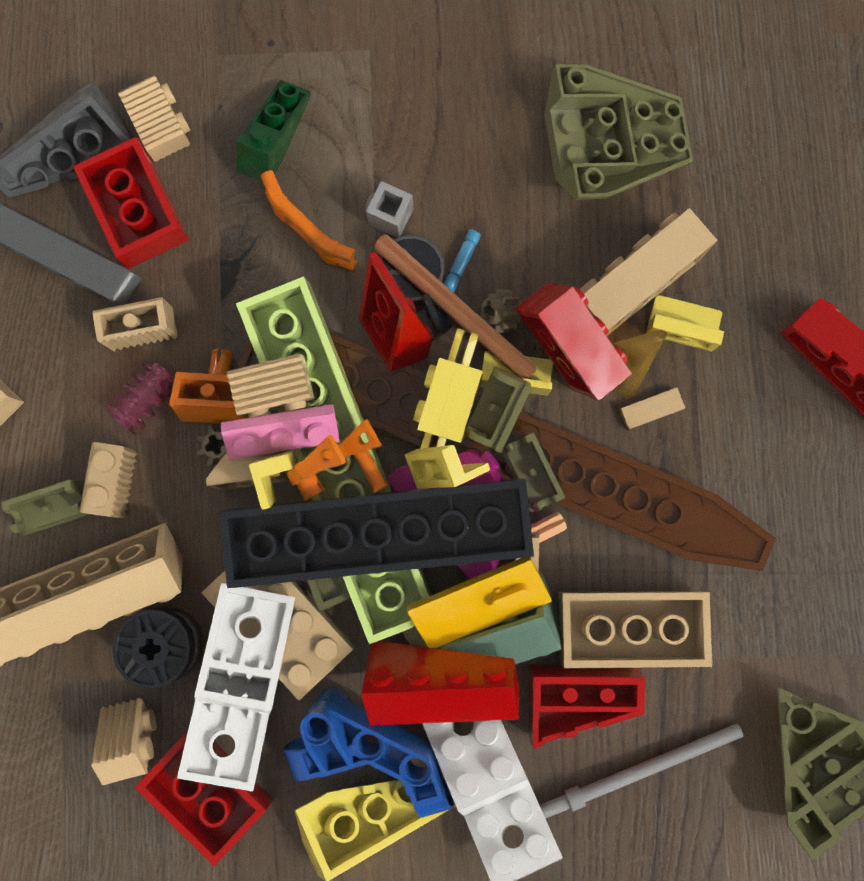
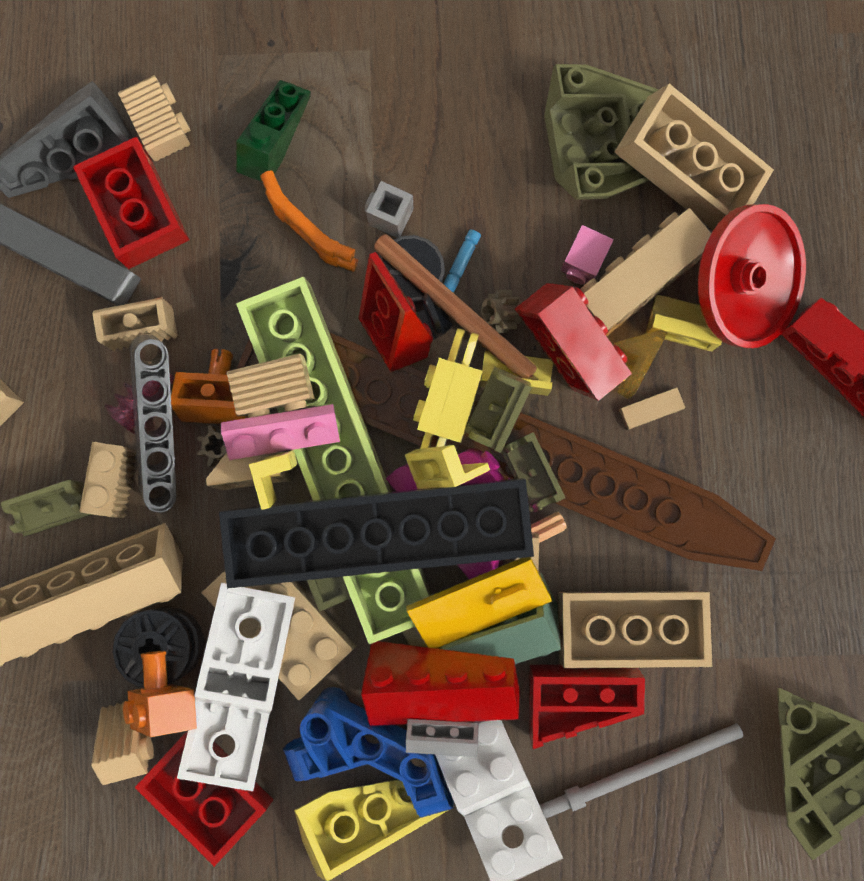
orange piece [285,419,391,501] -> none
none -> orange brick [123,651,197,737]
none -> dark grey beam [130,334,176,513]
none -> light grey piece [406,719,479,757]
none -> bright pink brick [561,225,614,285]
none -> tan brick [614,83,774,230]
none -> red dish [698,204,806,348]

